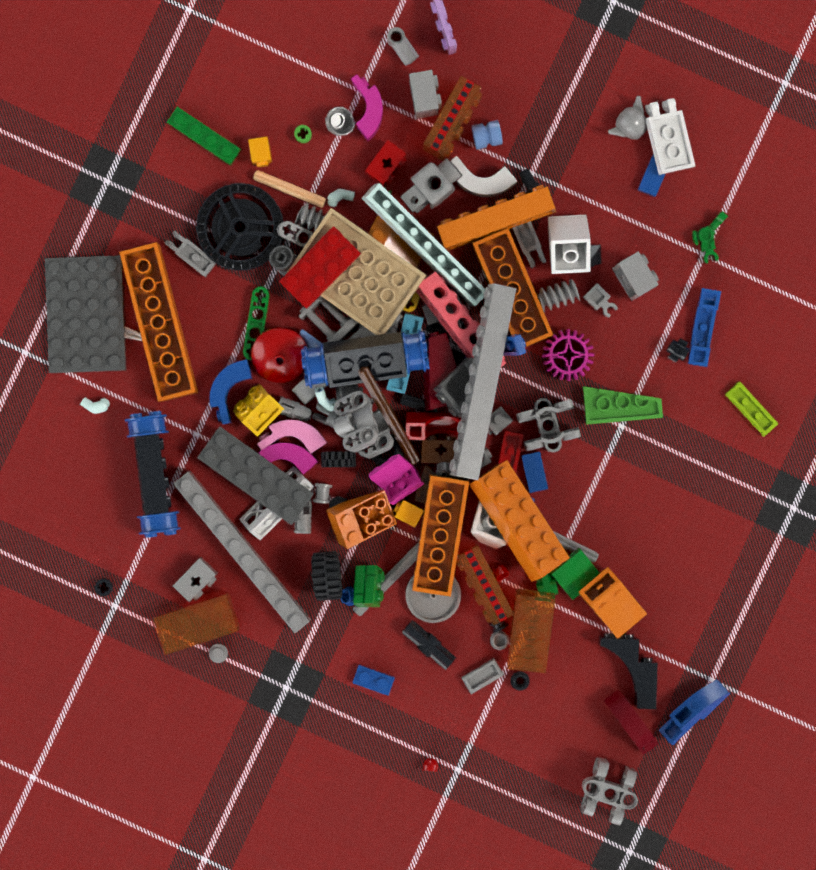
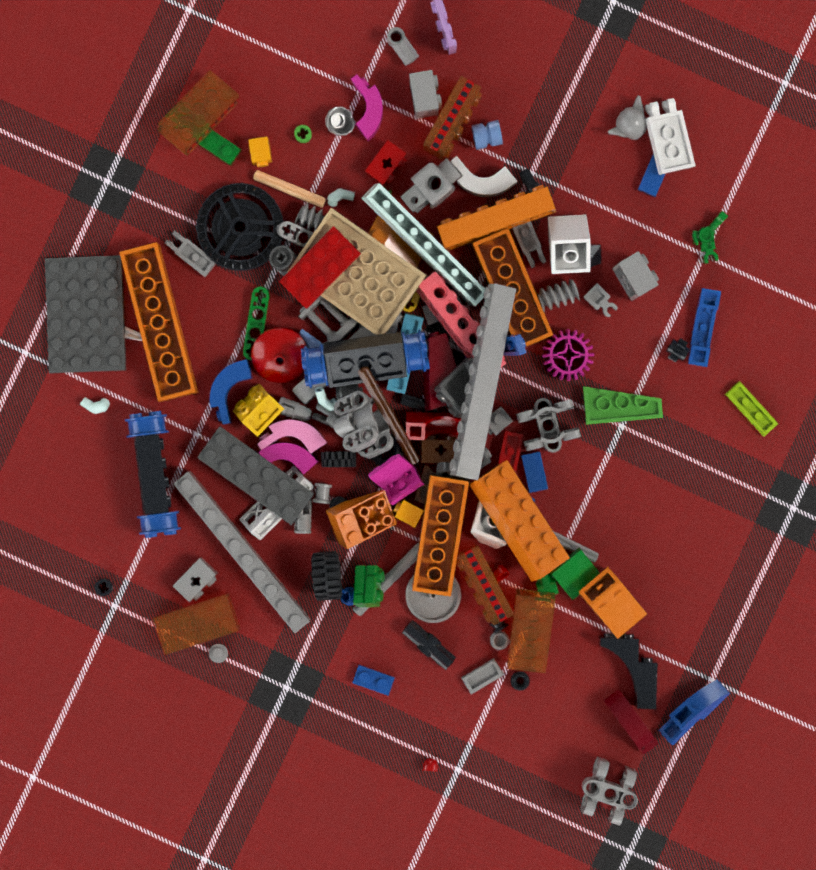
none -> clear orange brick [158,70,239,156]

